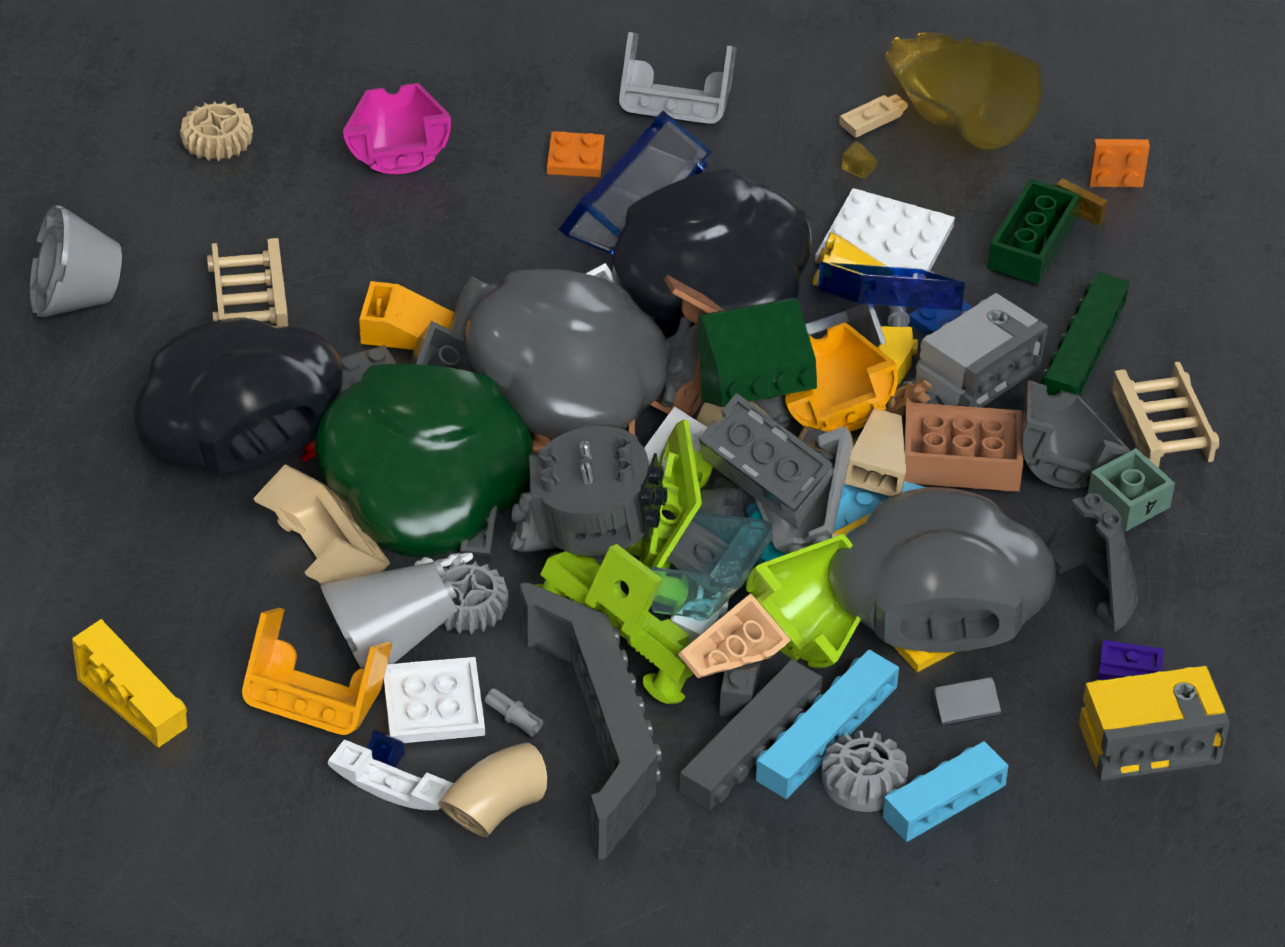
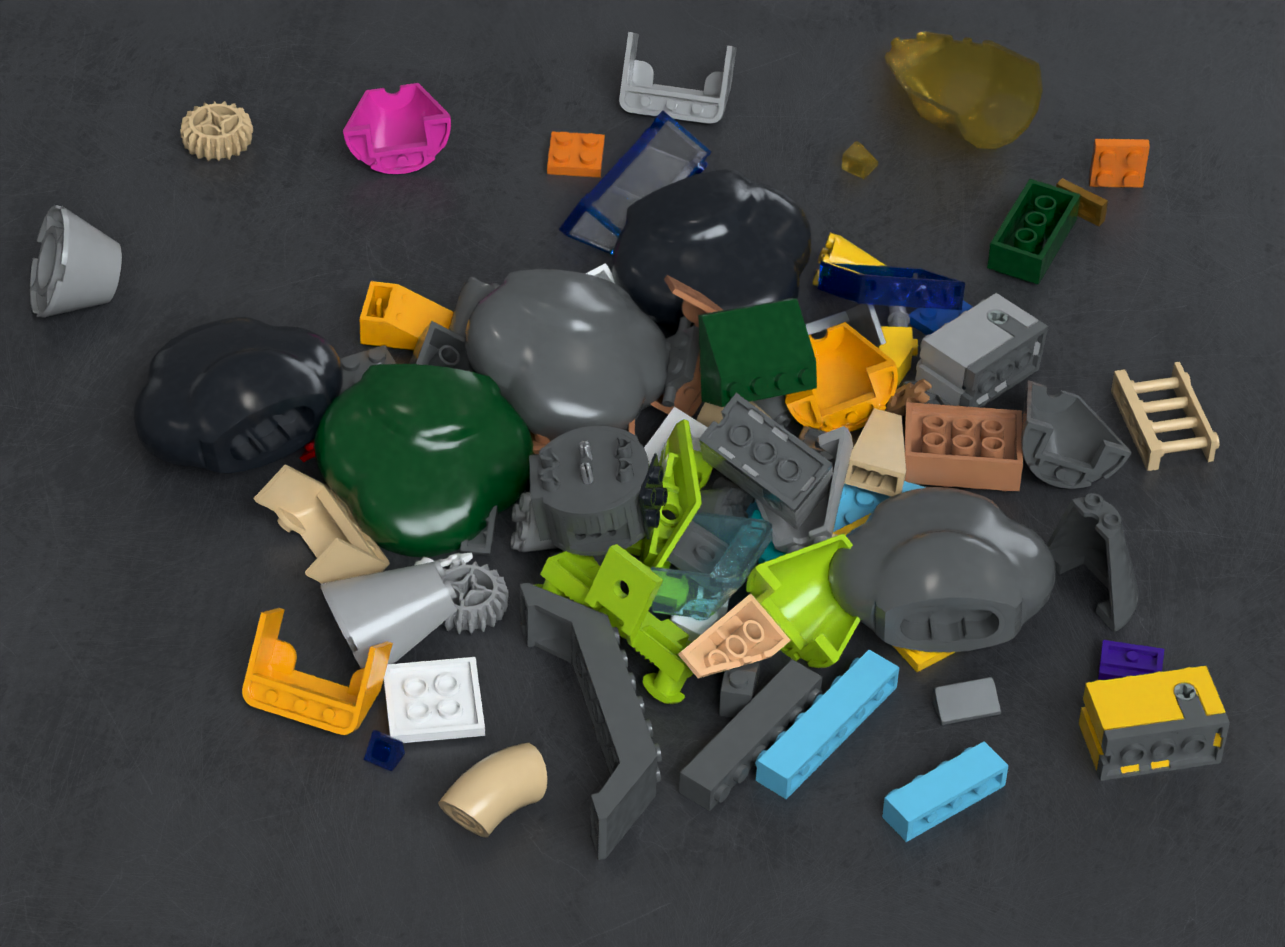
yellow wedge [72,619,187,748] -> none
tan fence [207,238,288,326] -> none
white slope [328,739,454,810] -> none
light grey axle [485,689,543,737] -> none
white plate [815,188,955,293] -> none
light grey gear [821,731,908,812] -> none
tan hinge [839,94,908,138] -> none
dark green brick [1040,272,1130,396] -> none
sand green brick [1088,448,1175,531] -> none

